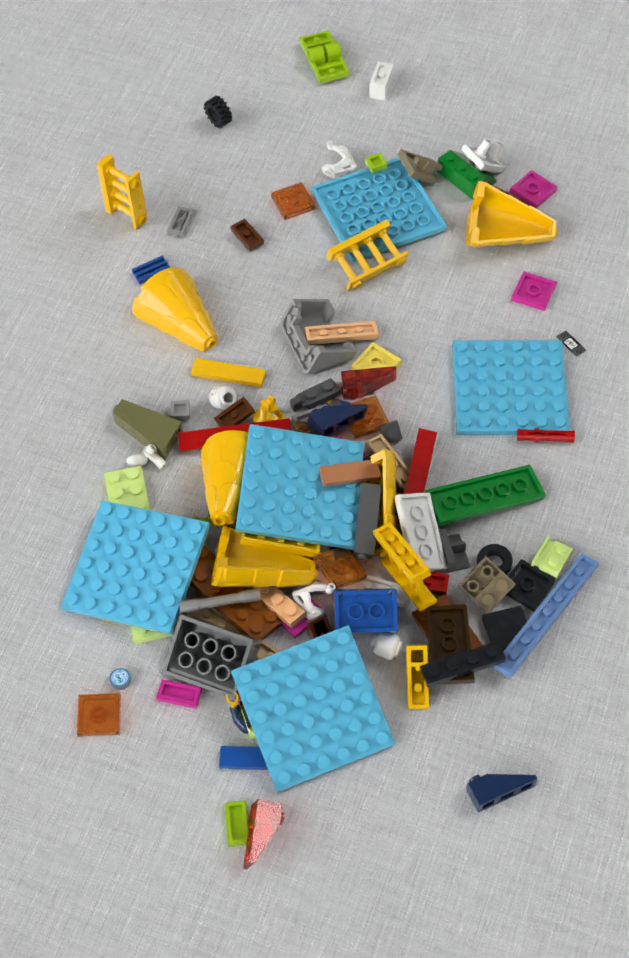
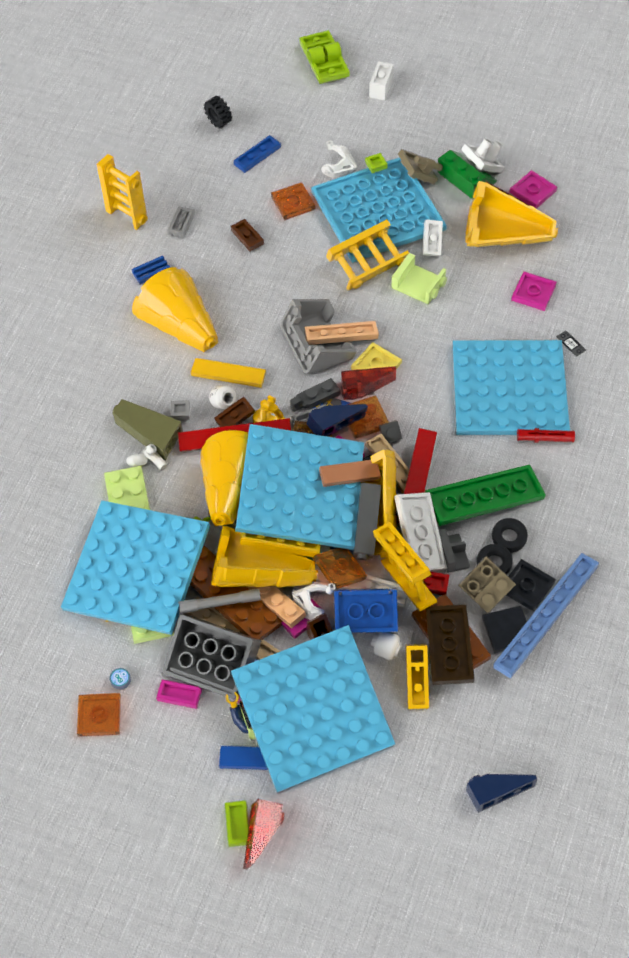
black plate [420,641,506,688] -> none
yellowish green plate [531,536,573,578] -> none
none -> blue tile [233,135,281,173]
none -> yellowish green panel [391,253,447,304]
none -> white plate [423,220,443,257]
none -> black tyre [492,518,528,553]

